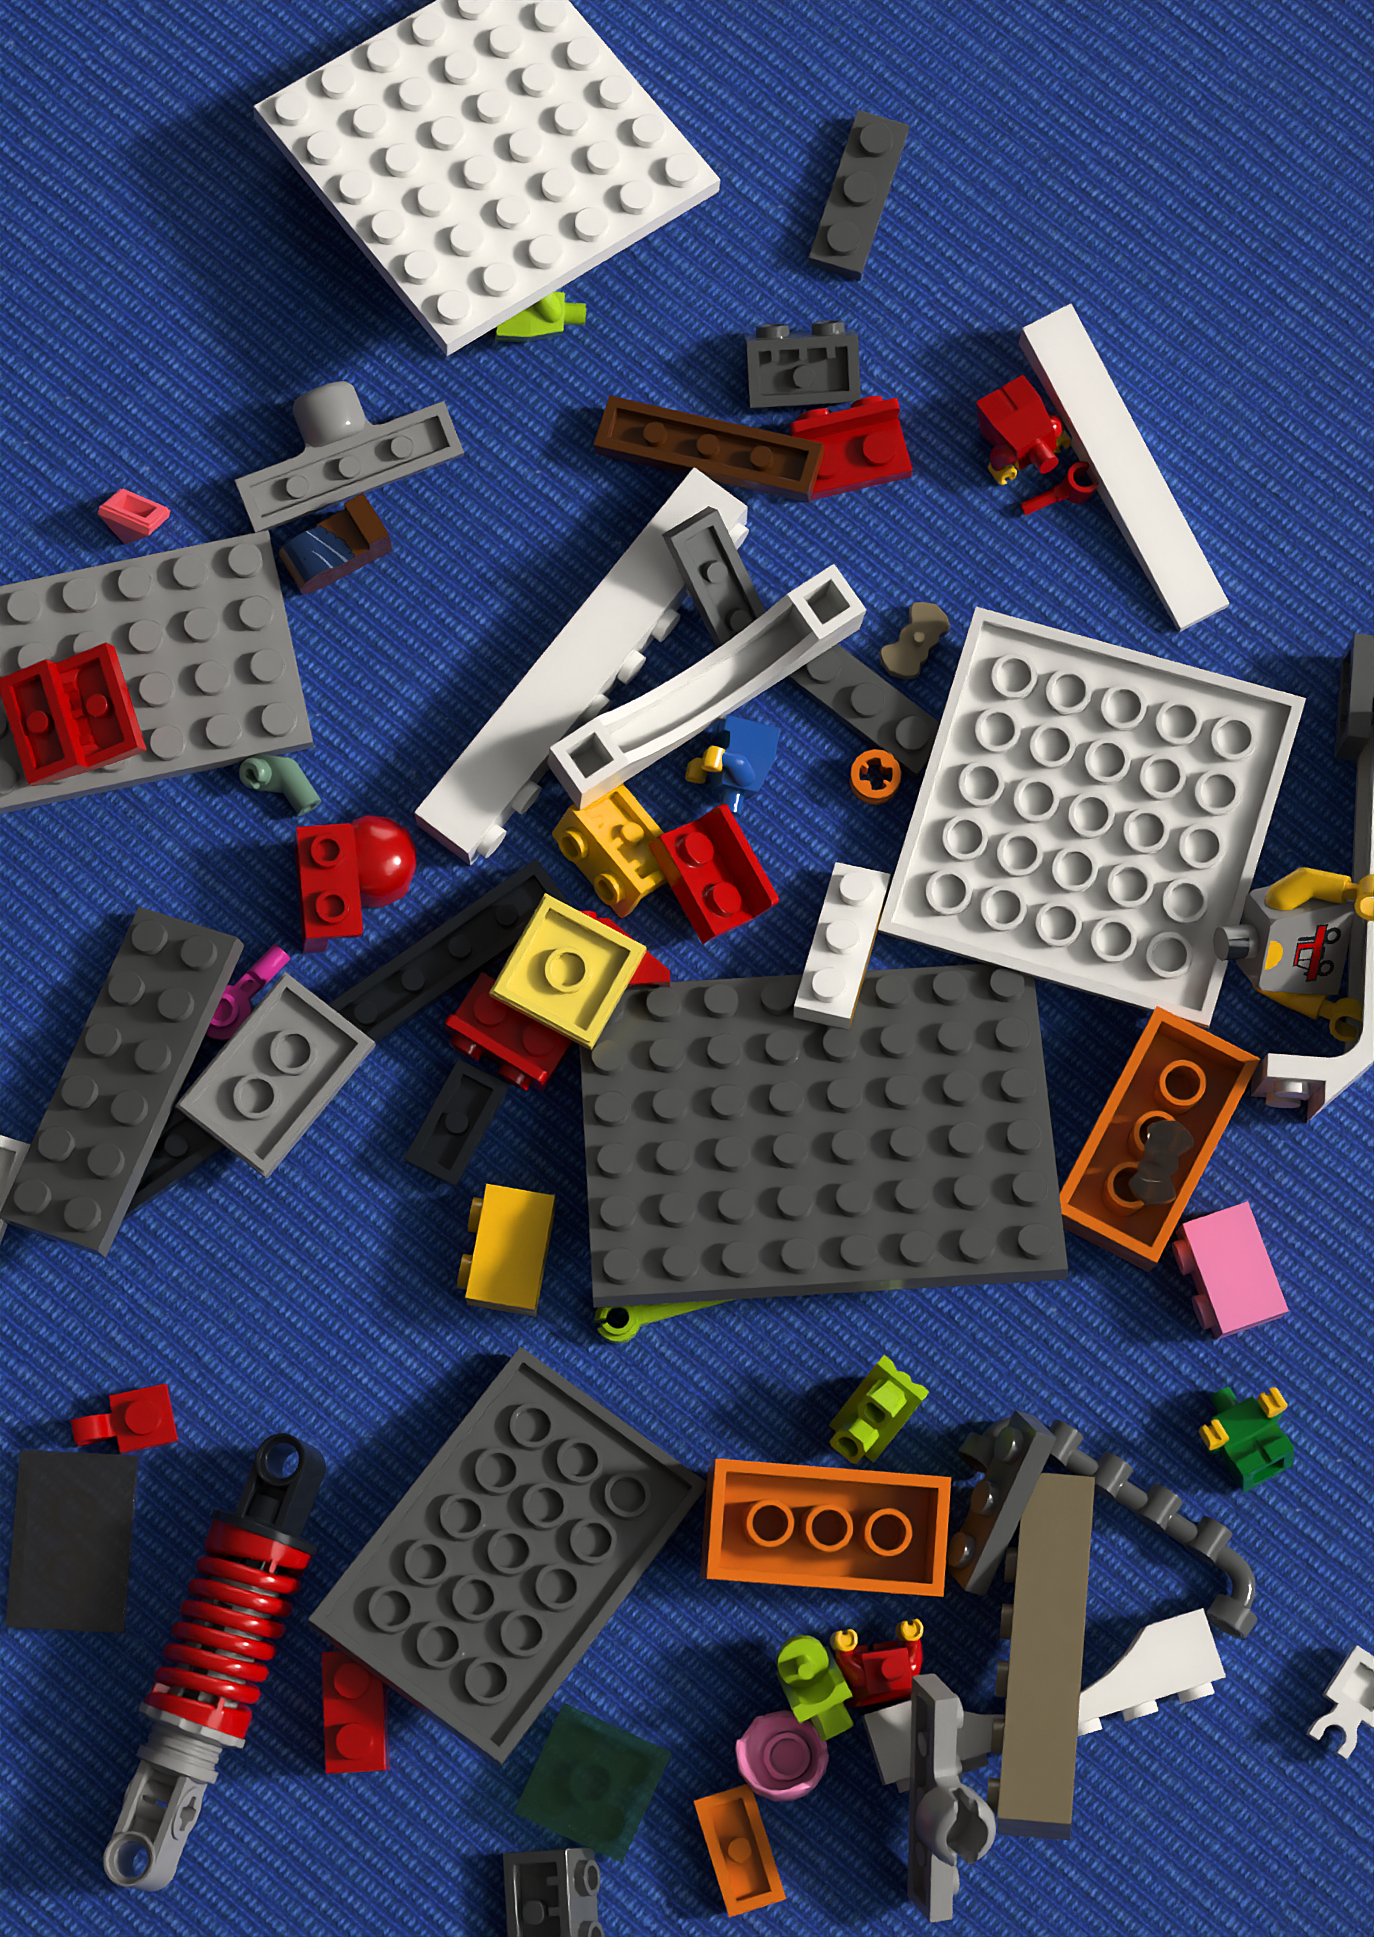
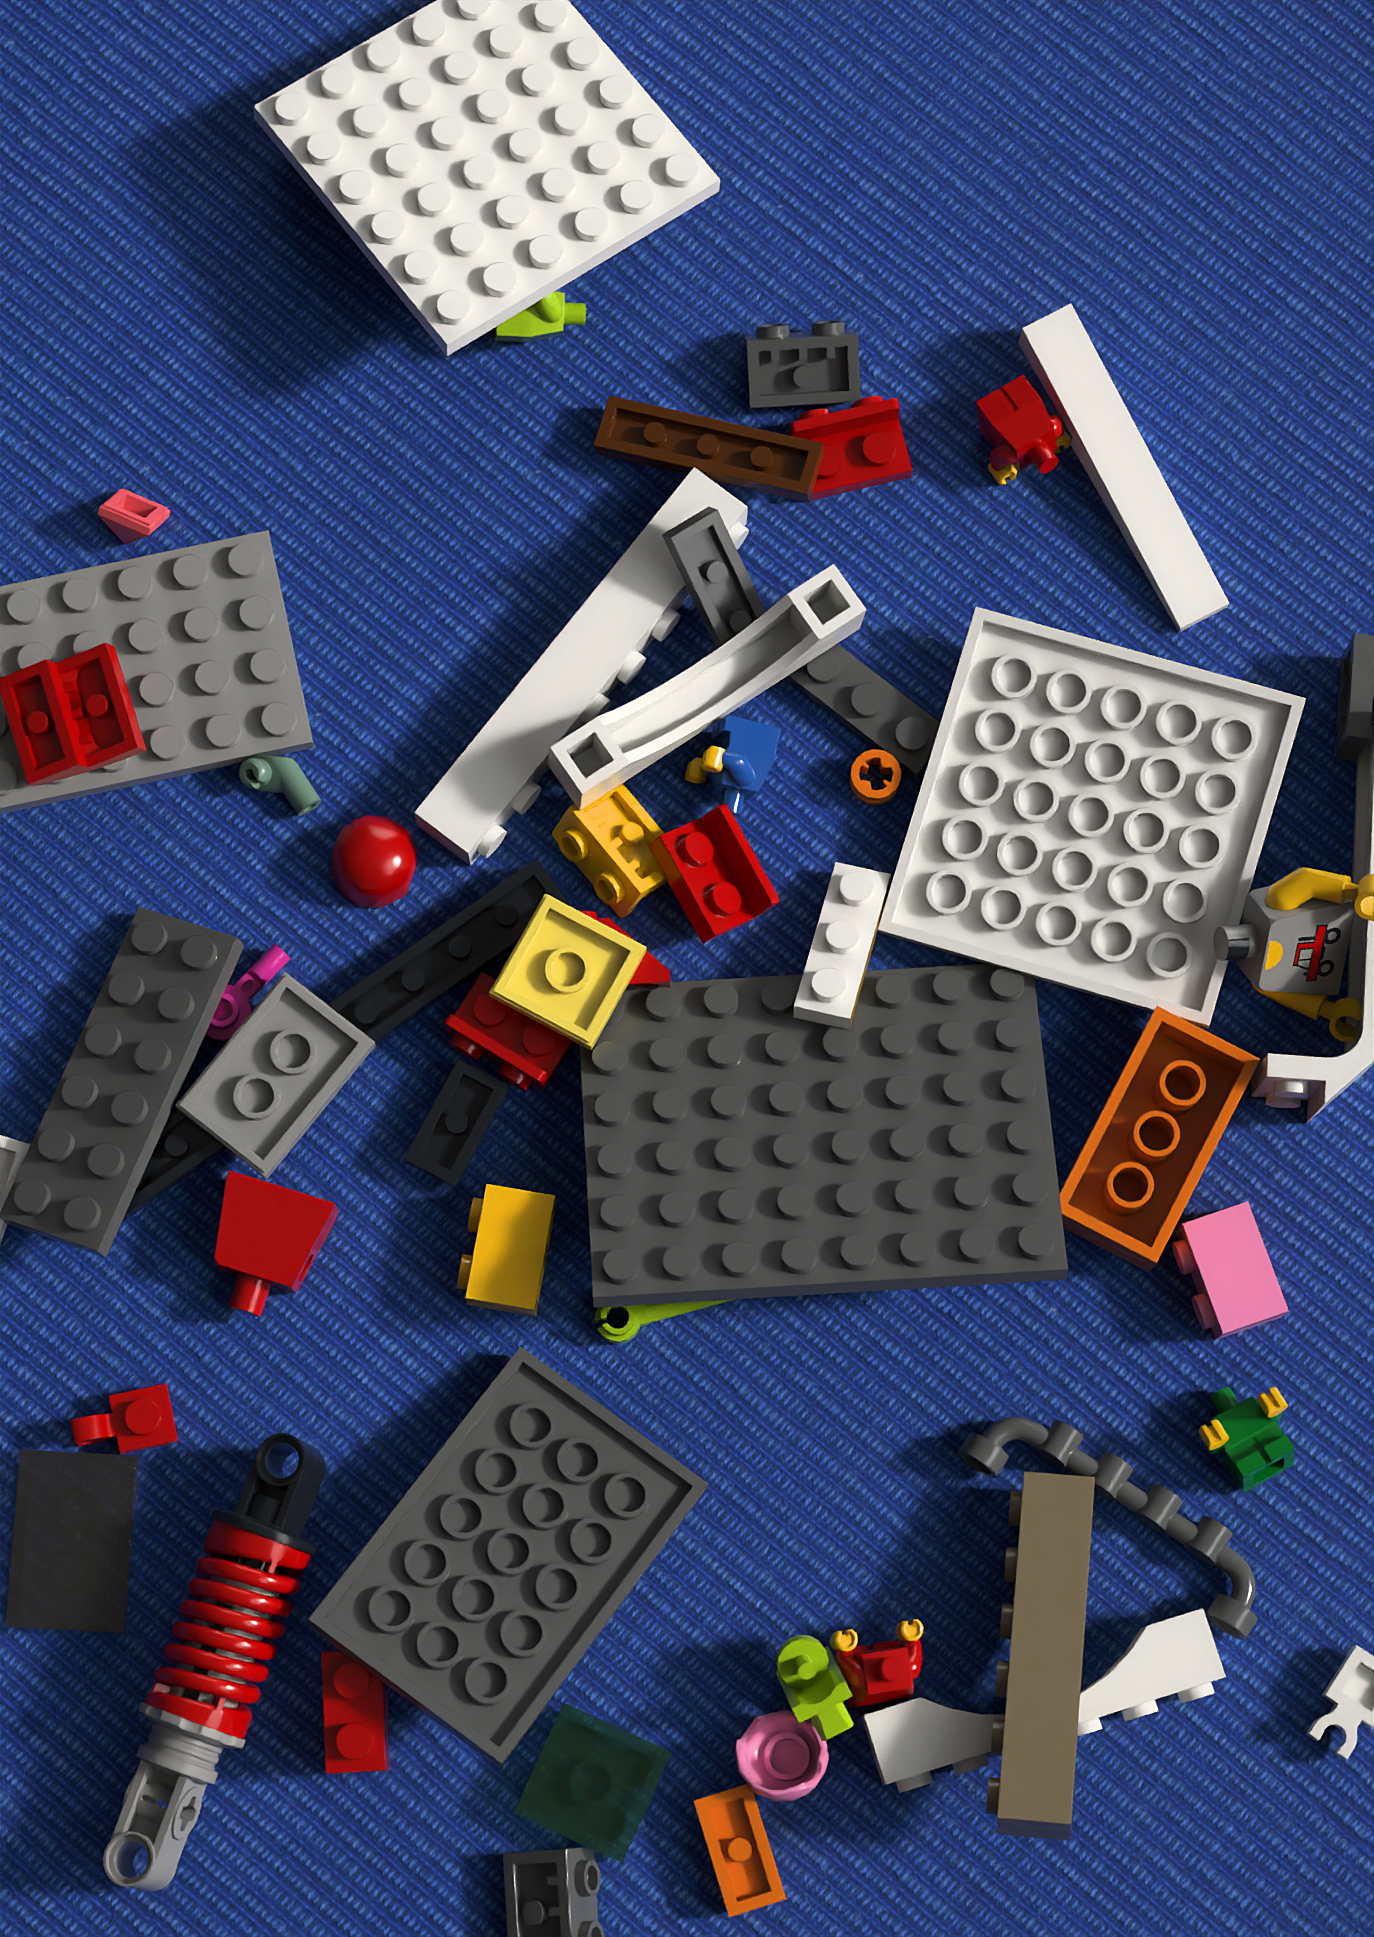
light grey plate [235,381,464,533] -> none
reddish brown leg [278,493,392,594] -> none
red bracket [294,823,363,953] -> none
orange brick [700,1458,951,1597] -> none
dark grey plate [808,110,910,281] -> none
lime hips [829,1355,930,1464] -> none
dark tan piece [878,602,950,680] -> none
light grey plate [907,1673,996,1923] -> none
dark grey plate [945,1410,1057,1596] -> none
red hand [1020,461,1099,516] -> none
clear smoke piece [1128,1120,1195,1205] -> none
none -> red torso [214,1170,339,1317]

